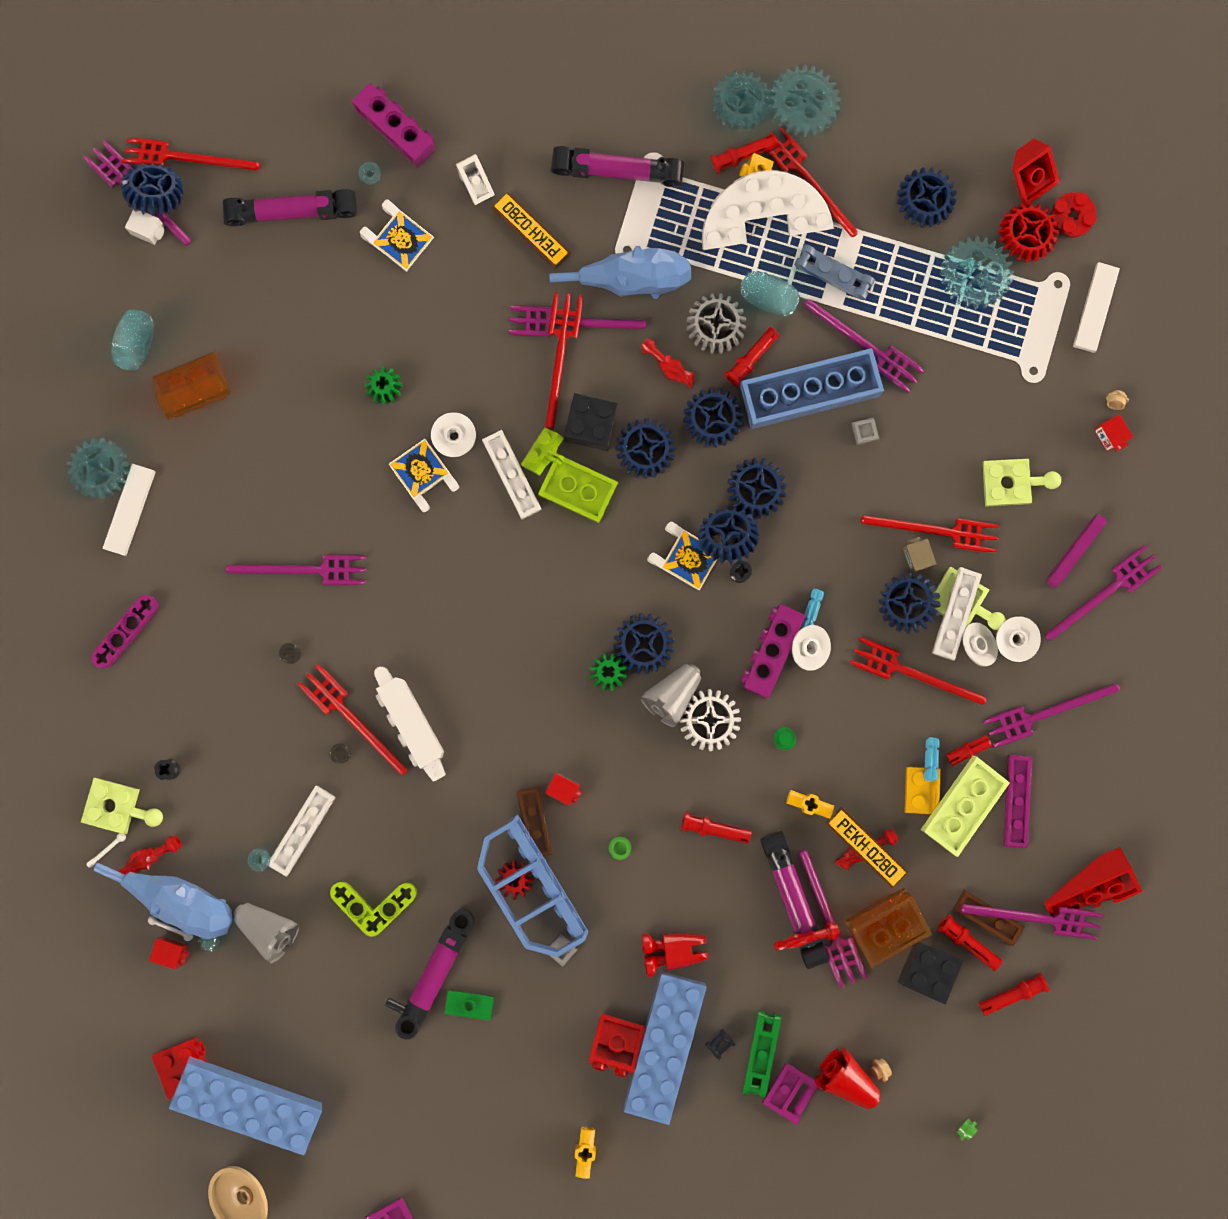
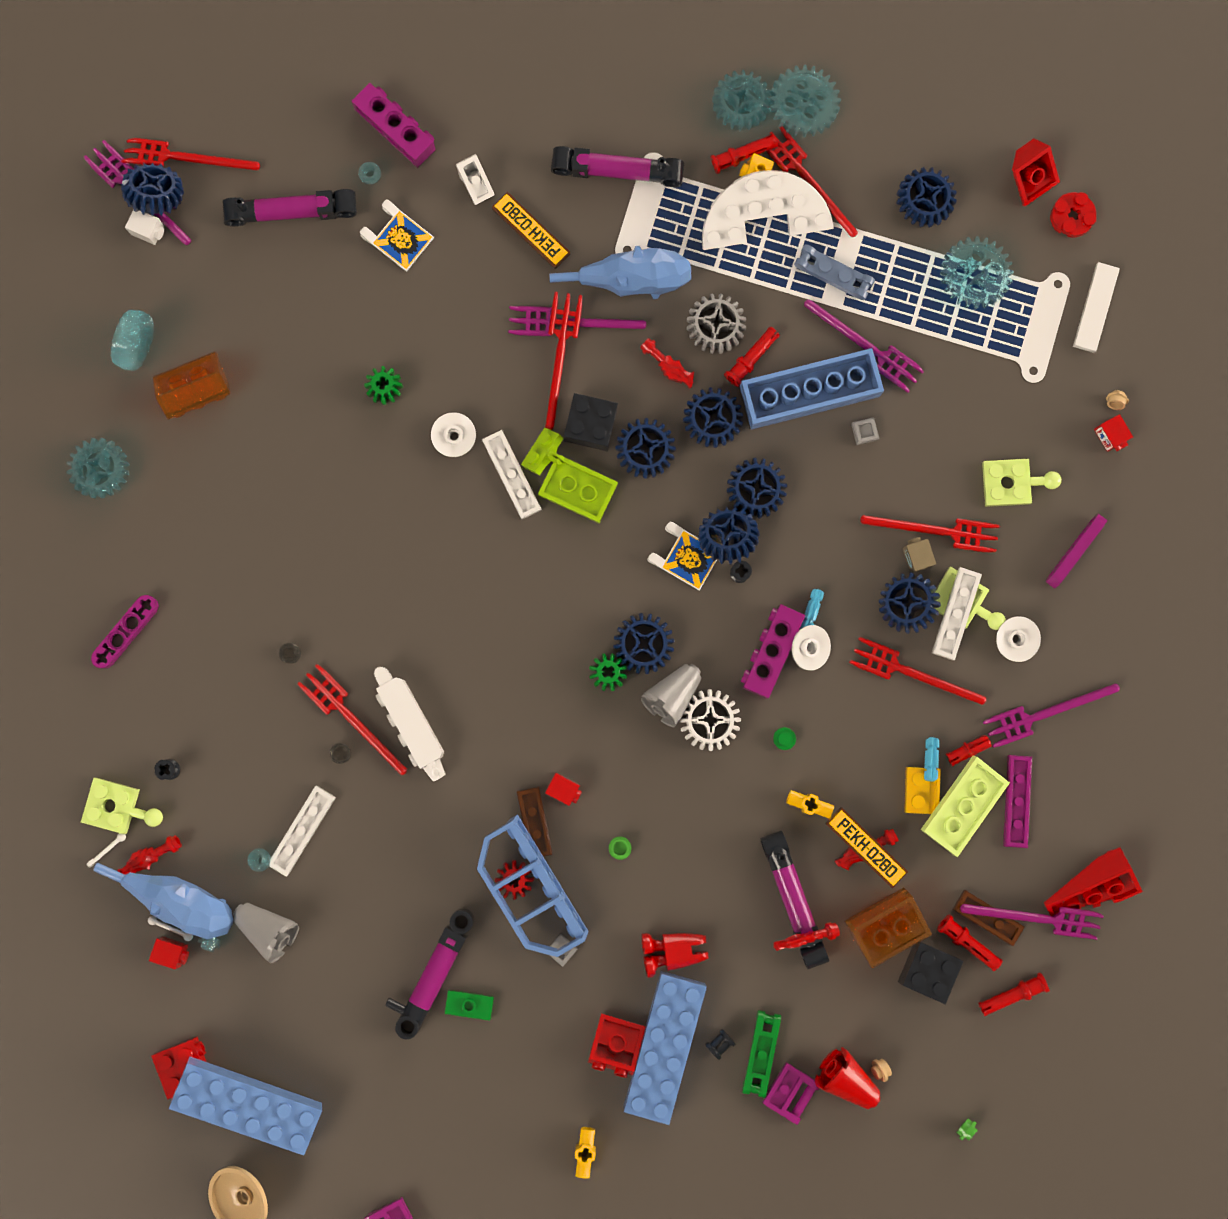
white tile [103,464,155,556] -> none
magenta piece [225,555,367,585] -> none
lime beam [330,881,417,937] -> none
flag [389,439,459,512] -> none
red pin [681,811,752,844] -> none
clear light blue gear [739,271,800,316] -> none
magenta piece [799,849,867,989] -> none
white dish [963,623,998,666] -> none
red gear [998,202,1059,263] -> none
magenta piece [1045,545,1163,641] -> none

